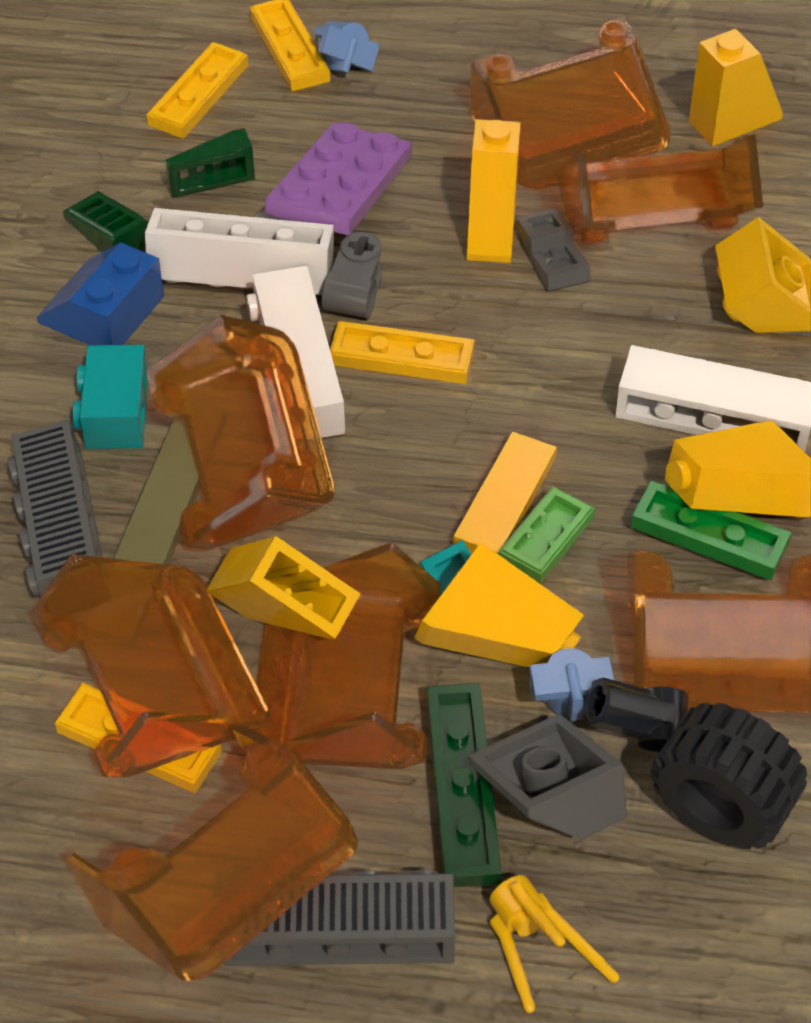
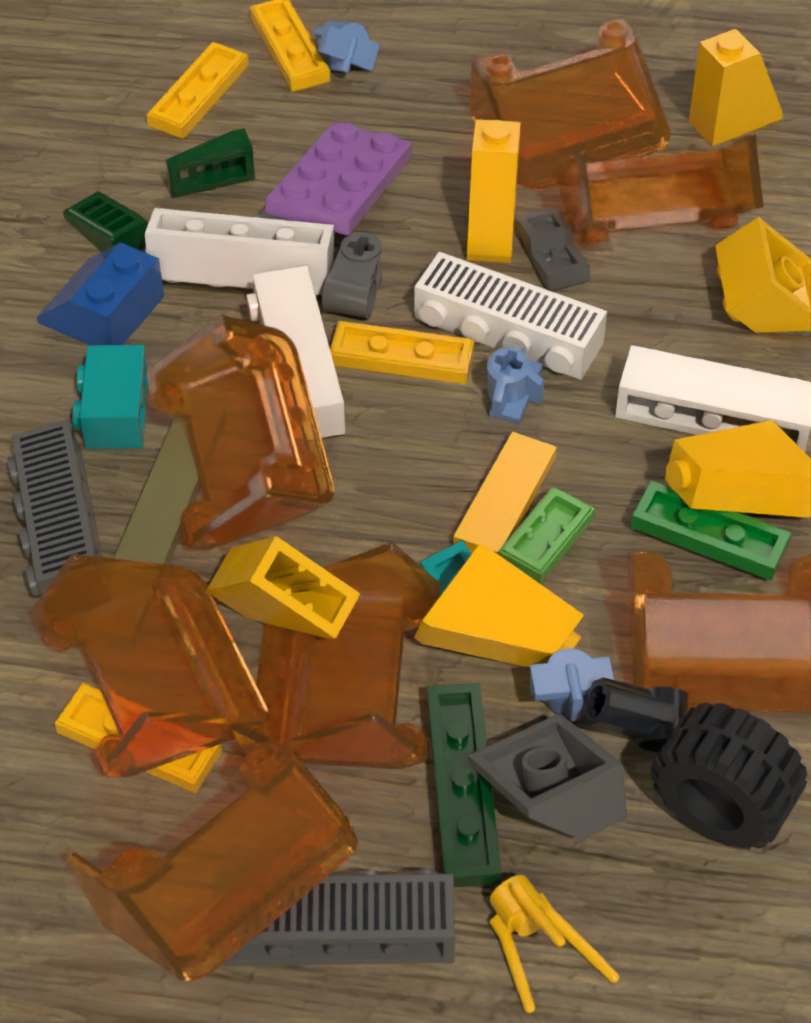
none -> white brick [414,252,607,380]
none -> medium blue piece [487,345,544,425]

